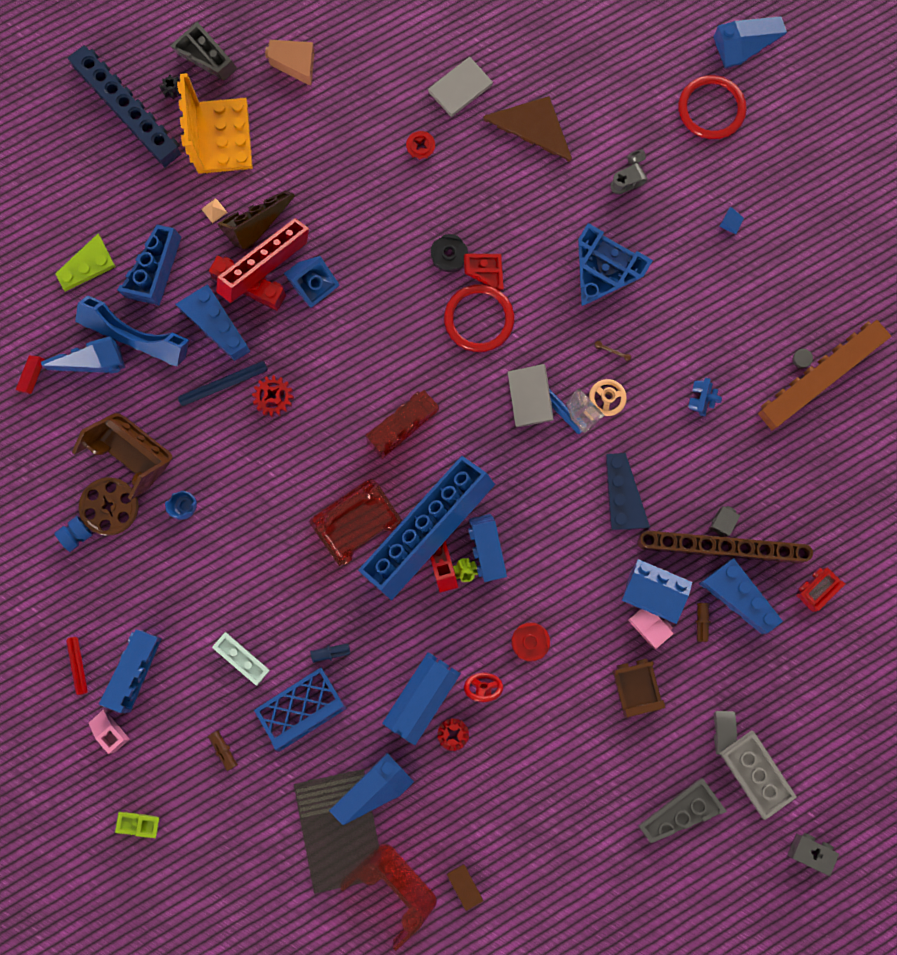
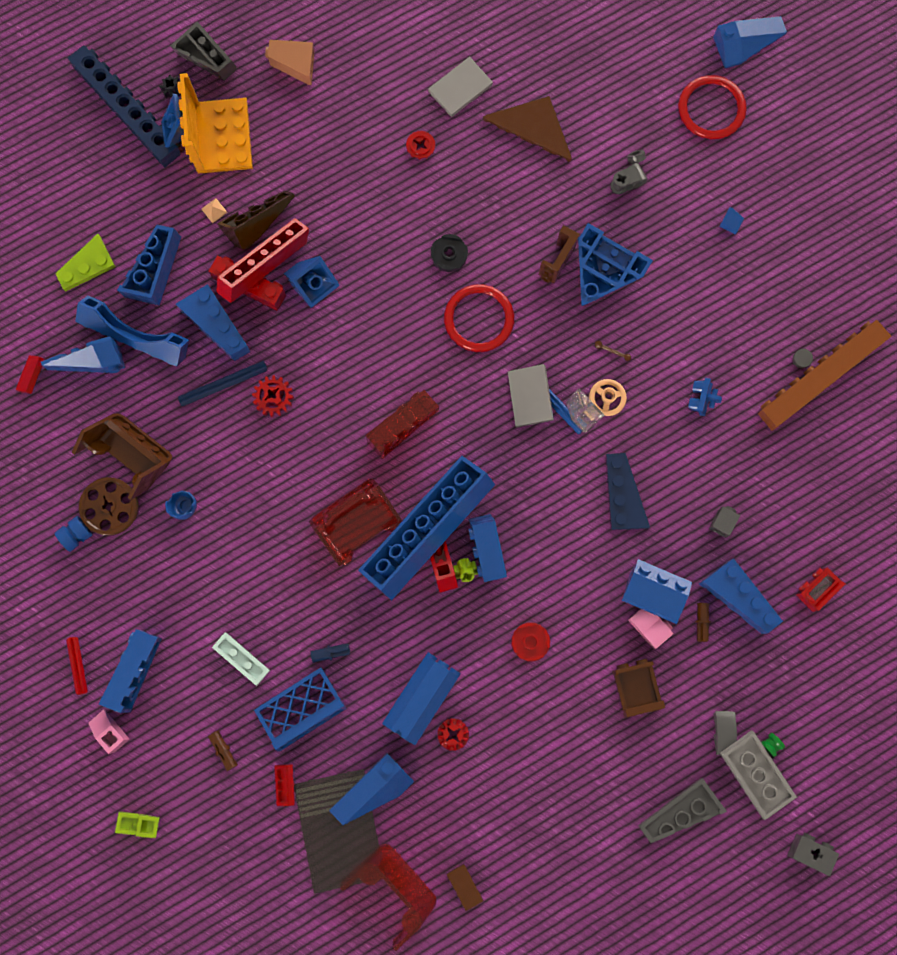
red wing [464,254,504,291] -> none
red piece [464,673,503,702] -> none
reddish brown beam [637,531,813,563] -> none
none -> blue slope [161,94,184,148]
none -> red plate [275,764,295,806]
none -> reddish brown panel [538,225,580,284]
none -> green wheel [761,732,785,758]

